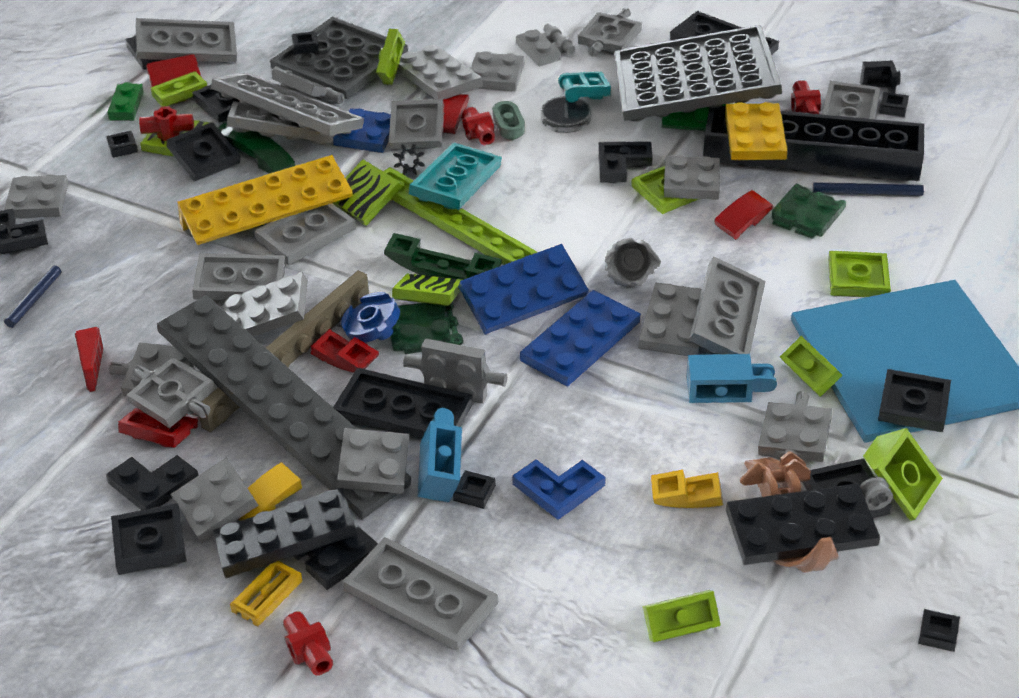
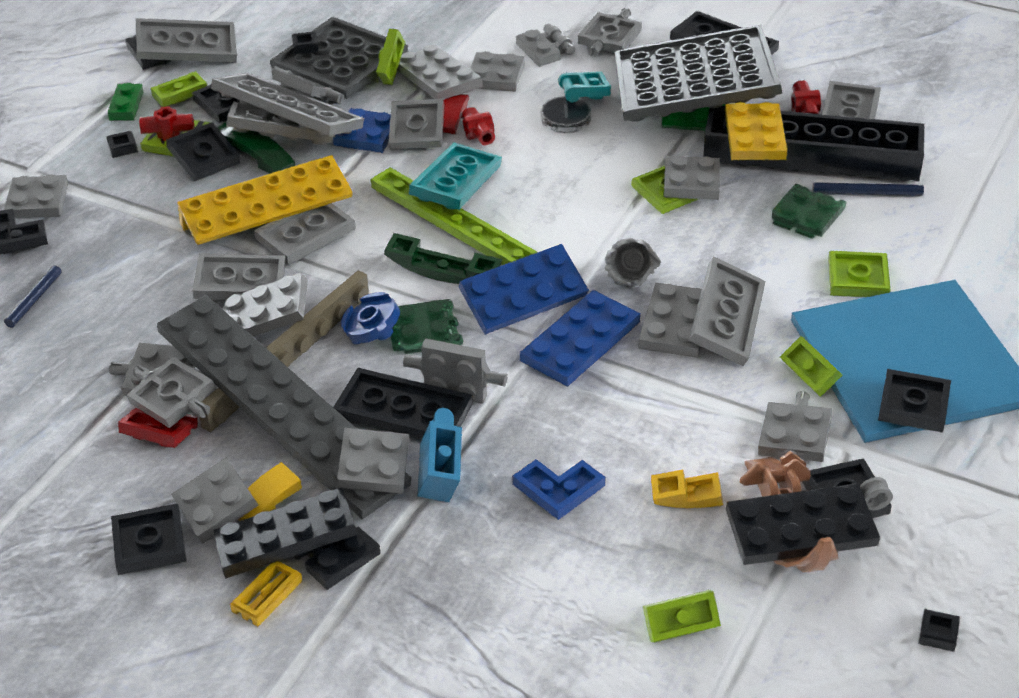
red slope [75,327,104,392] -> none
black plate [106,455,199,510] -> none
red slope [146,54,201,87] -> none
red axle [283,611,333,676] -> none
red slope [310,329,379,373] -> none
lime tile [332,159,402,226] -> none
light grey plate [343,537,498,651] -> none
lime tile [392,273,462,306] -> none
black gear [393,144,425,176] -> none
black tile [453,470,496,509] -> none
sand green plate [492,101,525,140] -> none
black plate [598,141,653,183] -> none
dark azure brick [686,354,777,403] -> none
red slope [714,190,774,240] -> none
black bracket [860,60,901,93] -> none
lime slope [863,428,943,521] -> none
black tile [879,92,909,117] -> none

